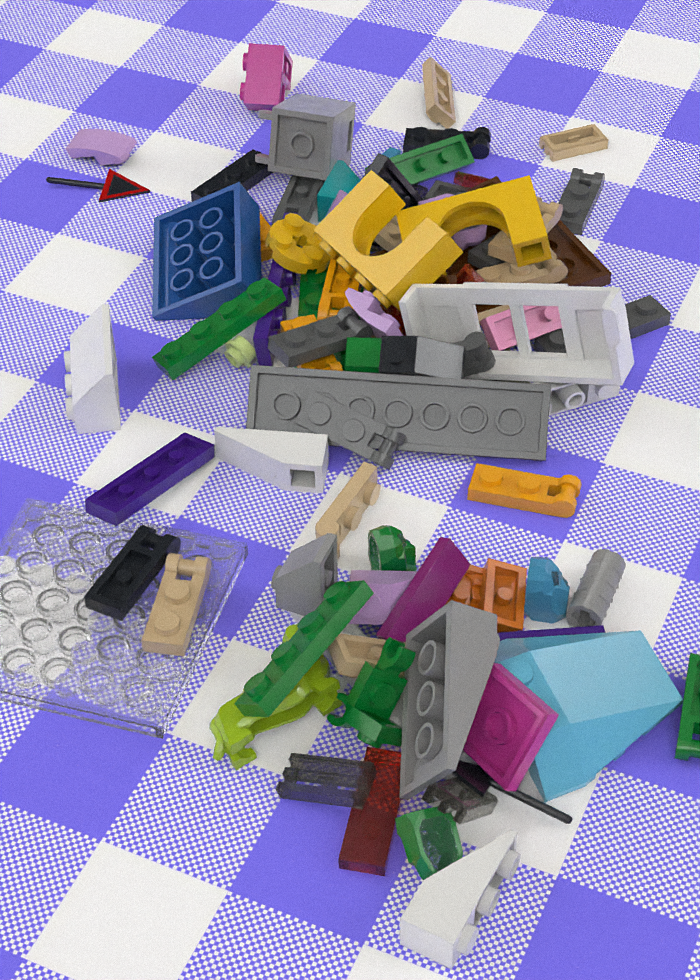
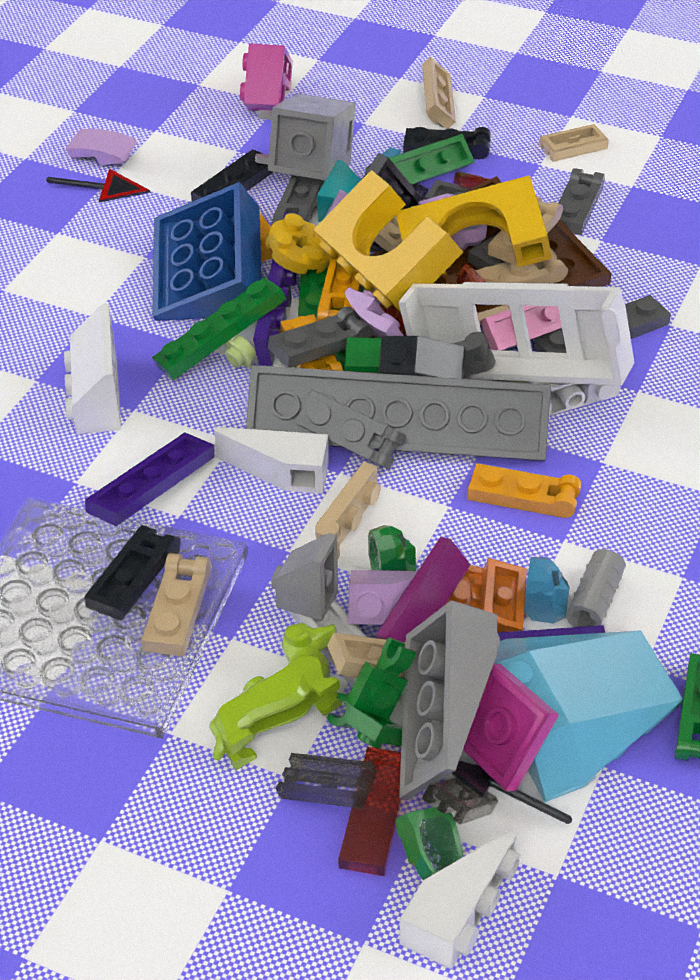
green plate [234,580,374,717] -> none

